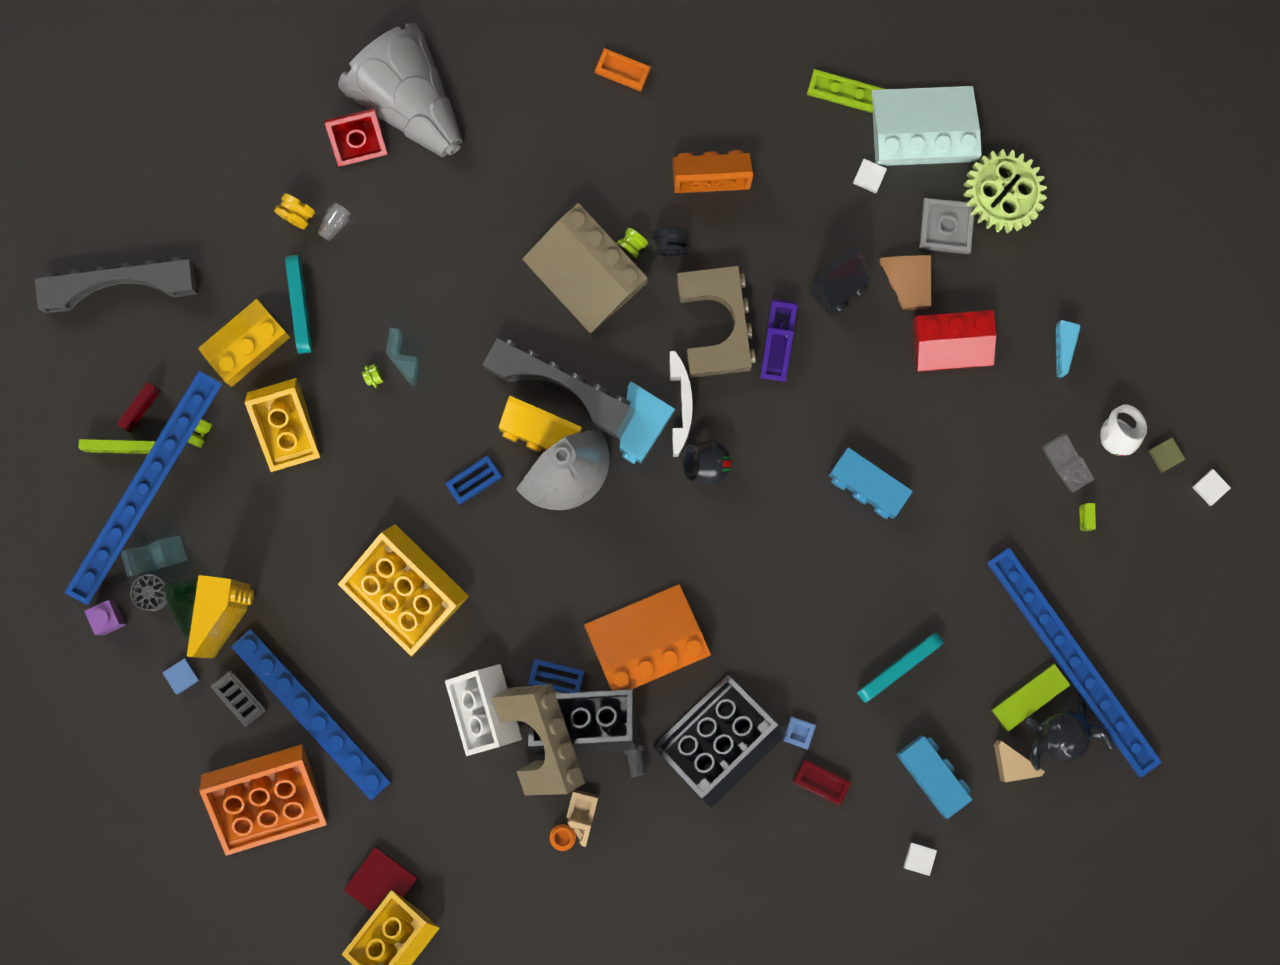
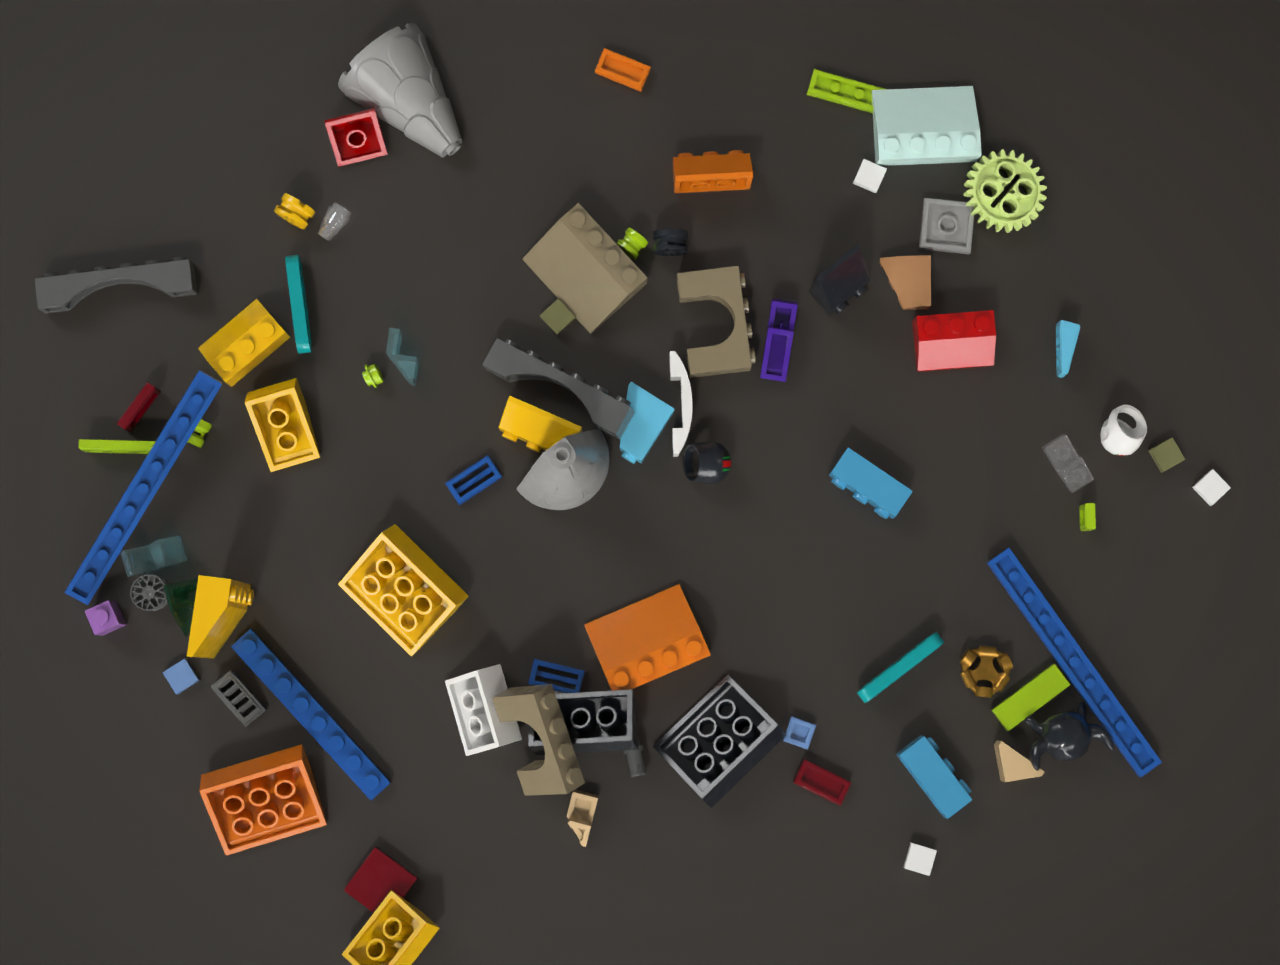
orange plate [550,824,576,851] -> none
none -> olive tile [540,299,576,335]
none -> pearl gold piece [959,646,1013,698]

